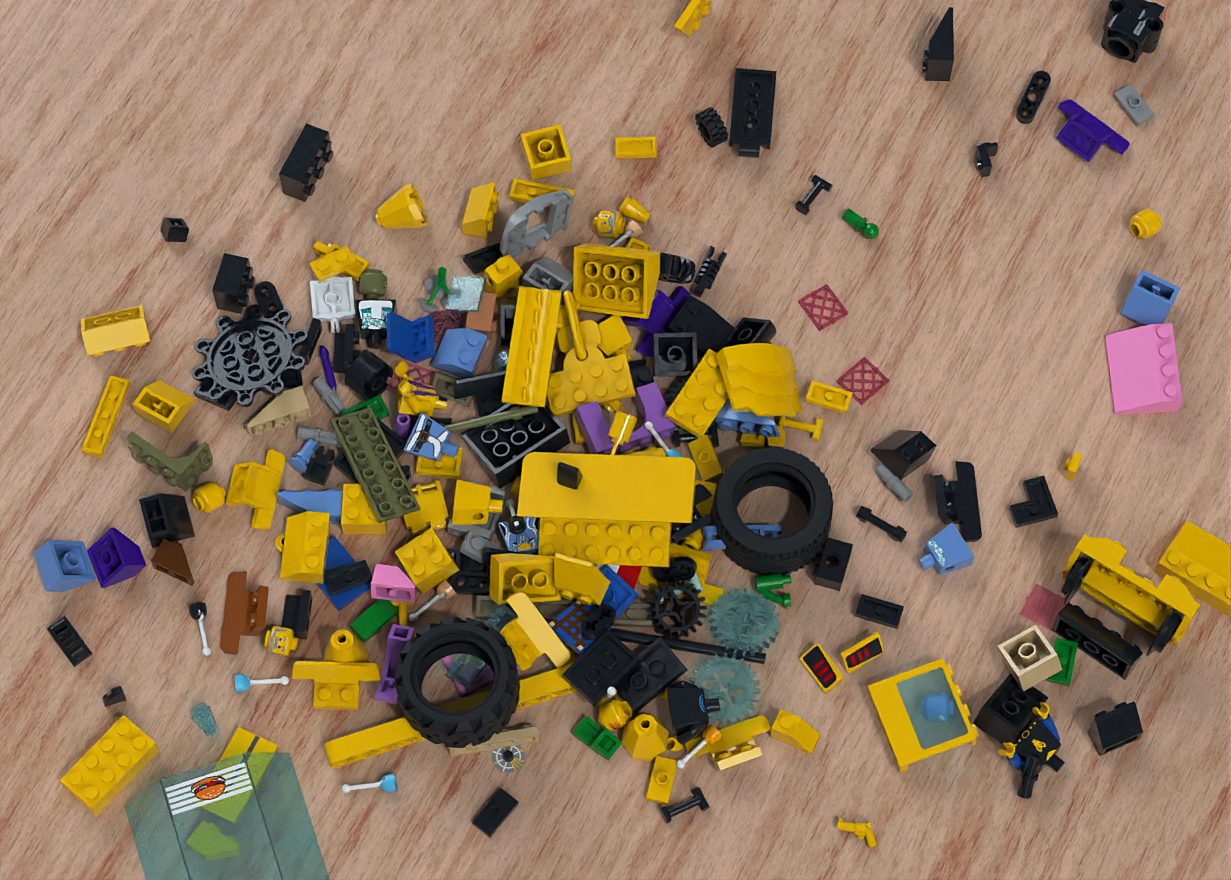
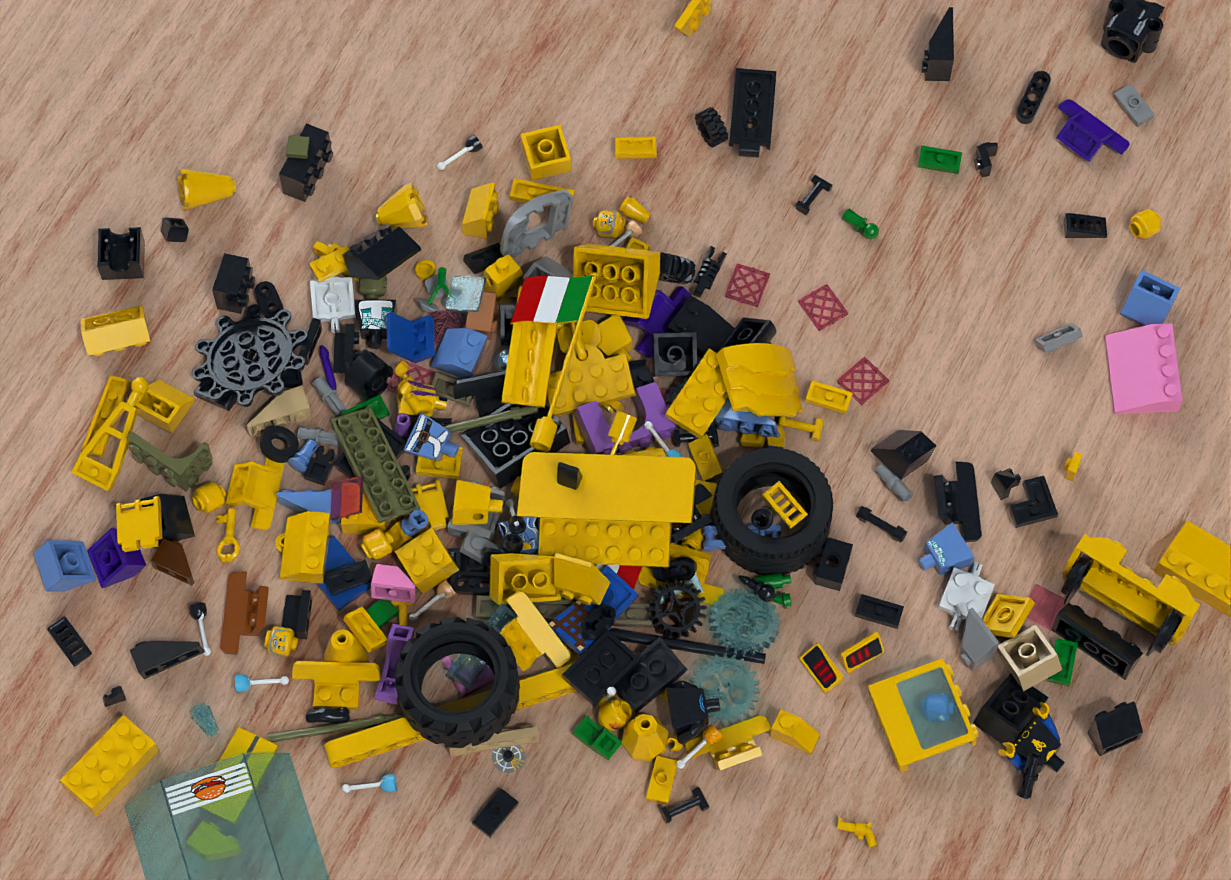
none -> yellow plate [71,377,149,492]
none -> black piece [97,227,145,280]
none -> yellow plate [116,496,162,552]
none -> black slope [130,641,205,679]
none -> yellow cone [178,169,236,210]
none -> yellow piece [216,508,241,563]
none -> black tyre [259,426,299,463]
none -> olive bar [268,713,403,742]
none -> olive tile [286,136,310,159]
none -> black arm [306,707,350,723]
none -> clear pink piece [330,476,363,520]
none -> black slope [342,224,421,280]
none -> yellow plate [343,607,388,653]
none -> yellow head [361,528,395,561]
none -> yellow plate [388,522,413,552]
none -> medium blue bush [400,510,428,536]
none -> yellow tile [415,260,436,282]
none -> hinge [437,134,483,170]
none -> black plate [501,534,524,553]
none -> flag [510,272,599,452]
none -> clear pink window [725,263,770,307]
none -> black bar [738,575,776,602]
none -> black cone [751,506,773,530]
none -> yellow slope [761,481,808,529]
none -> green plate [918,145,962,174]
none -> white plate [938,562,995,631]
none -> light grey slope [960,607,999,671]
none -> yellow plate [982,594,1035,638]
none -> black slope [991,468,1021,500]
none -> light grey plate [1034,323,1083,353]
none -> black slope [1064,213,1107,238]

